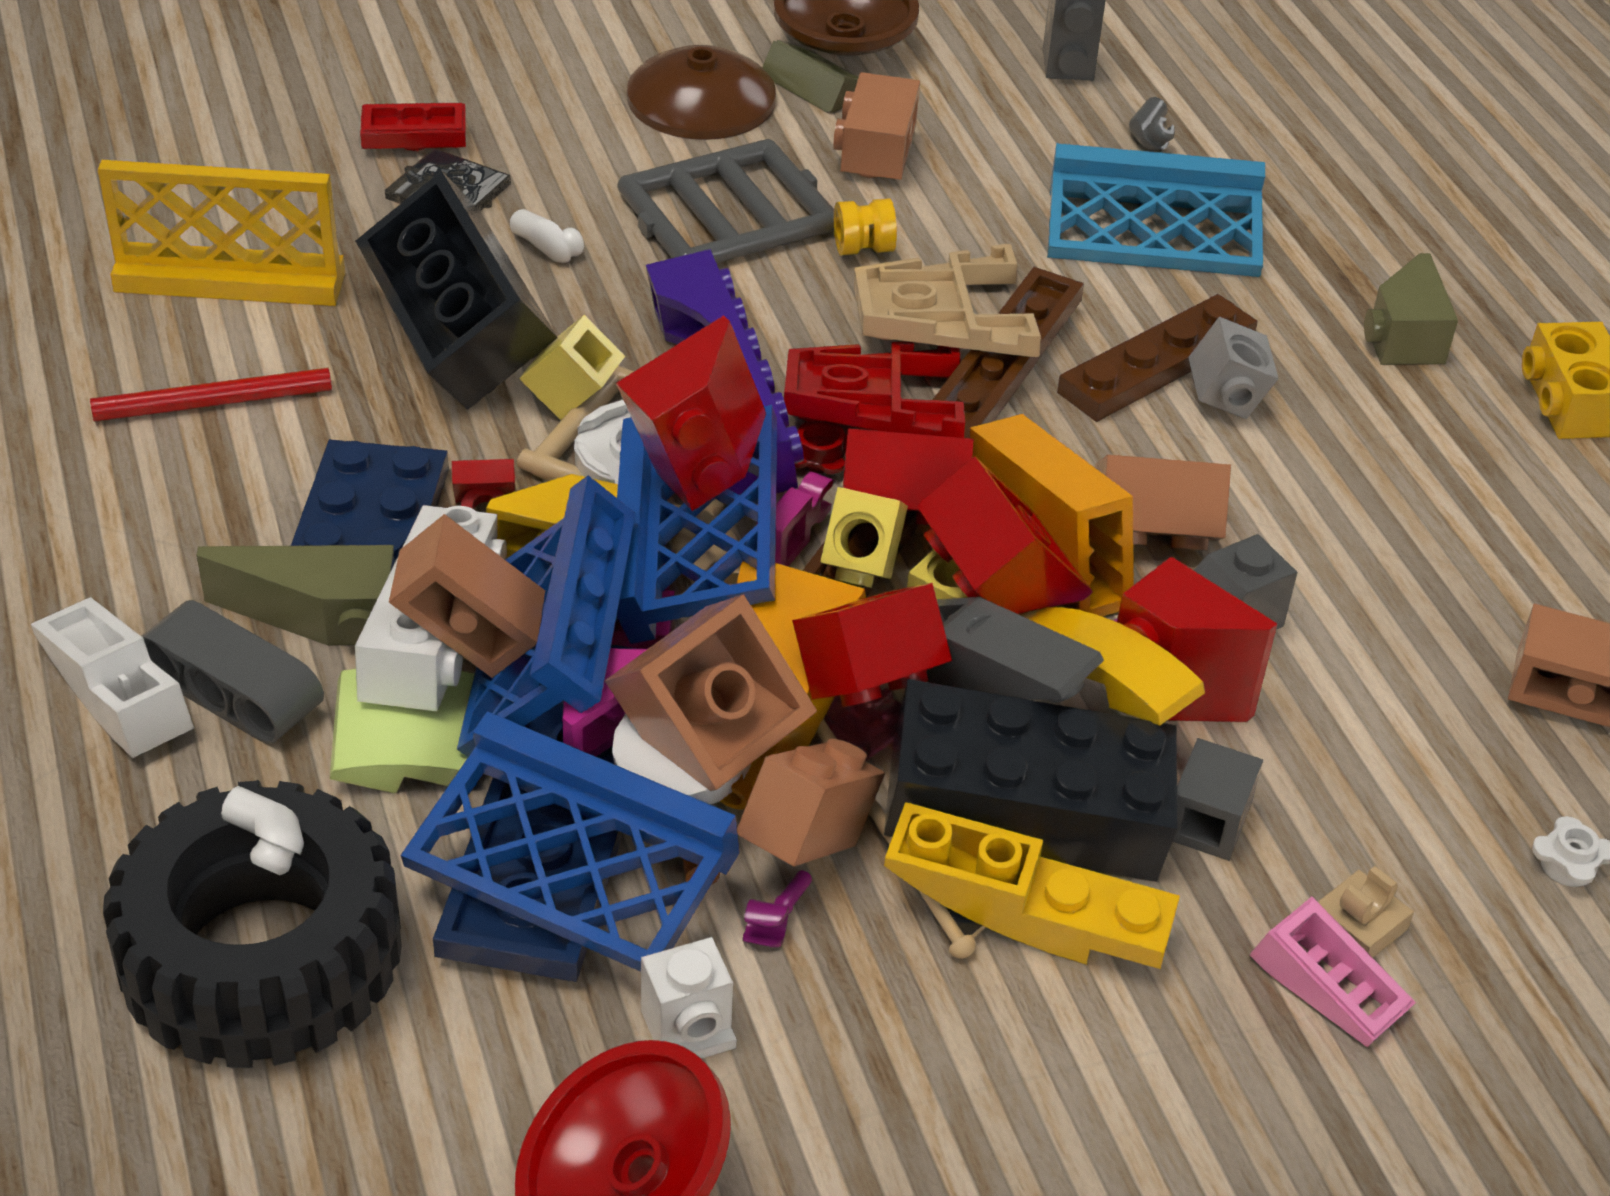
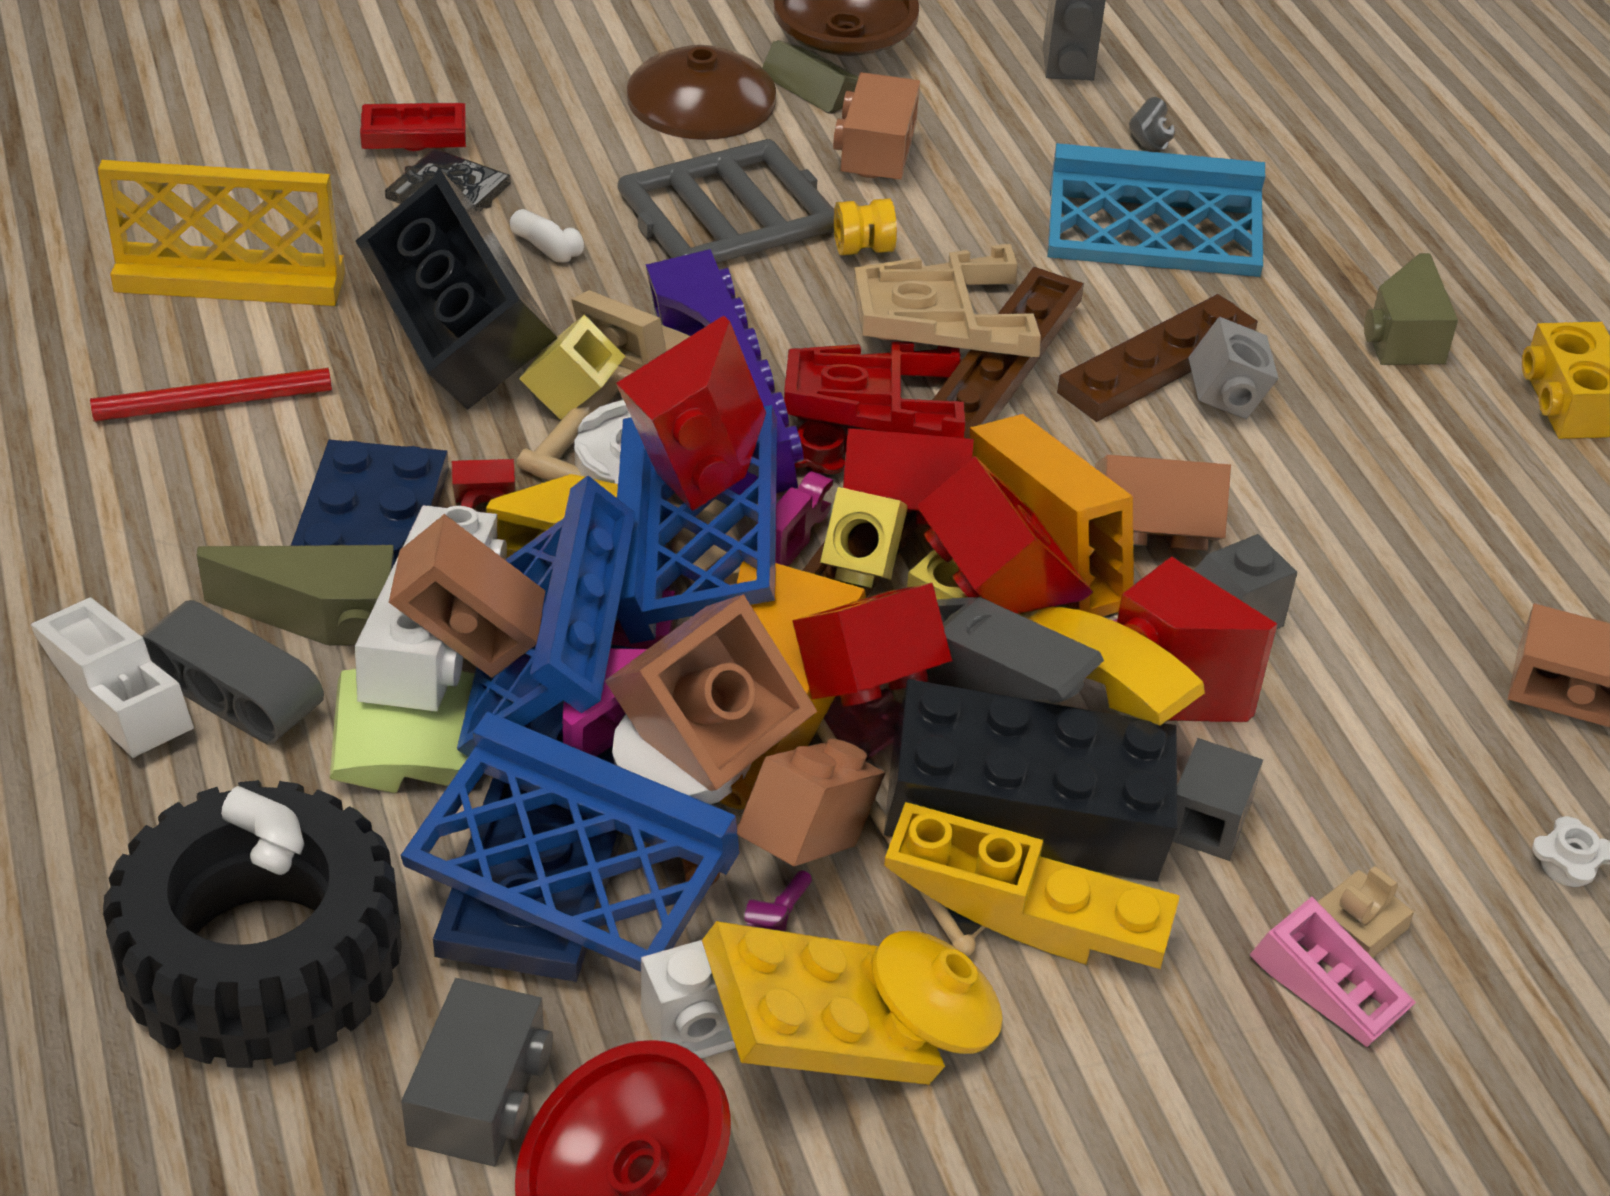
none -> dark grey brick [401,977,553,1167]
none -> tan panel [572,290,690,371]
none -> yellow plate [702,921,945,1085]
none -> yellow dish [872,931,1002,1054]

